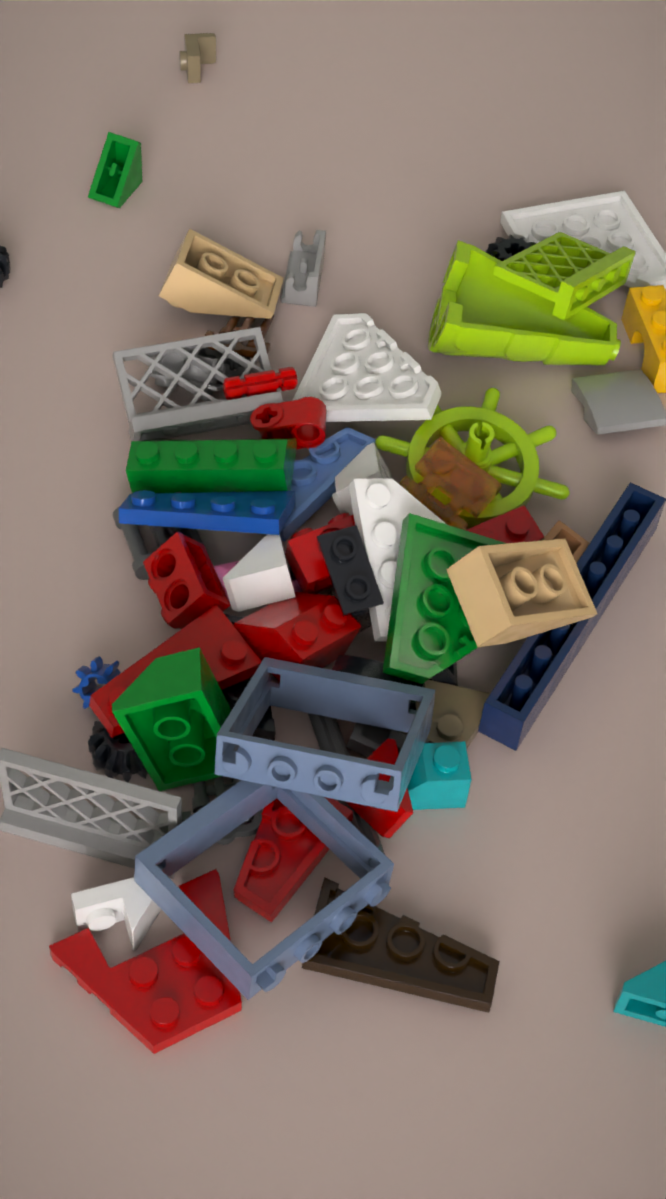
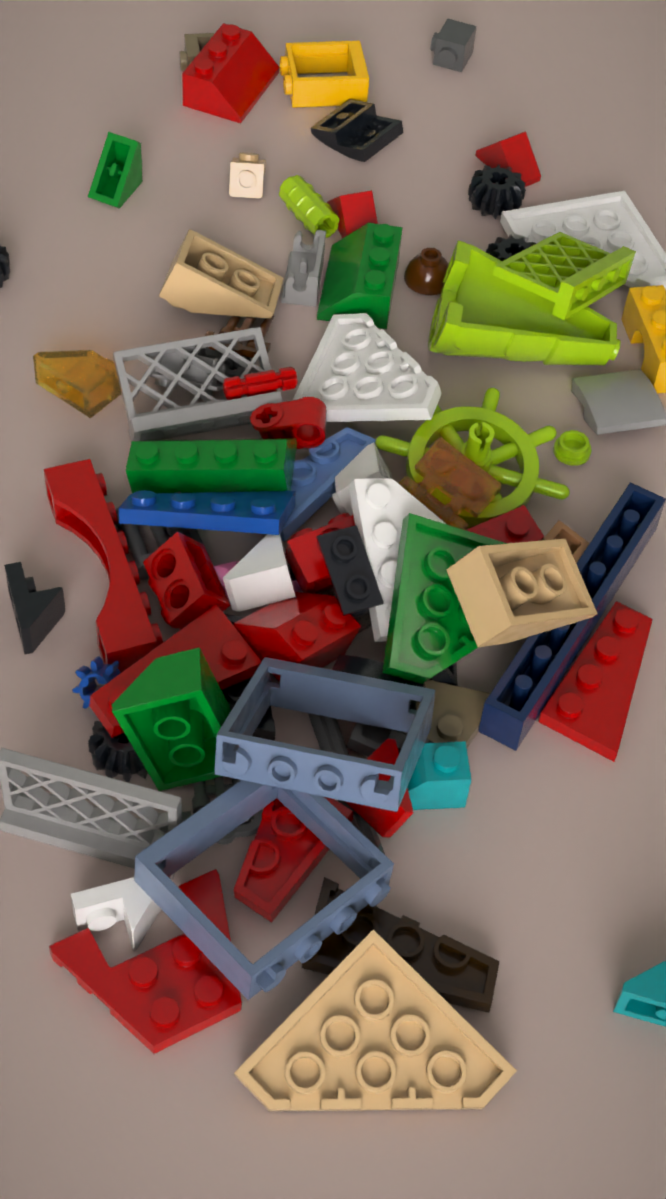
none -> black slope [4,562,65,655]
none -> clear yellow slope [33,350,121,418]
none -> red arch [44,459,163,673]
none -> red slope [182,23,280,124]
none -> bracket [229,152,266,198]
none -> tan plate [234,930,517,1111]
none -> lime axle [279,175,339,238]
none -> yellow window [280,40,369,108]
none -> black slope [311,99,404,162]
none -> green slope [317,223,403,329]
none -> red slope [327,190,378,239]
none -> reddish brown brick [404,248,449,295]
none -> dark grey brick [430,19,477,72]
none -> black gear [468,164,526,219]
none -> red slope [475,131,541,187]
none -> red wing [539,601,653,762]
none -> lime plate [553,430,592,466]

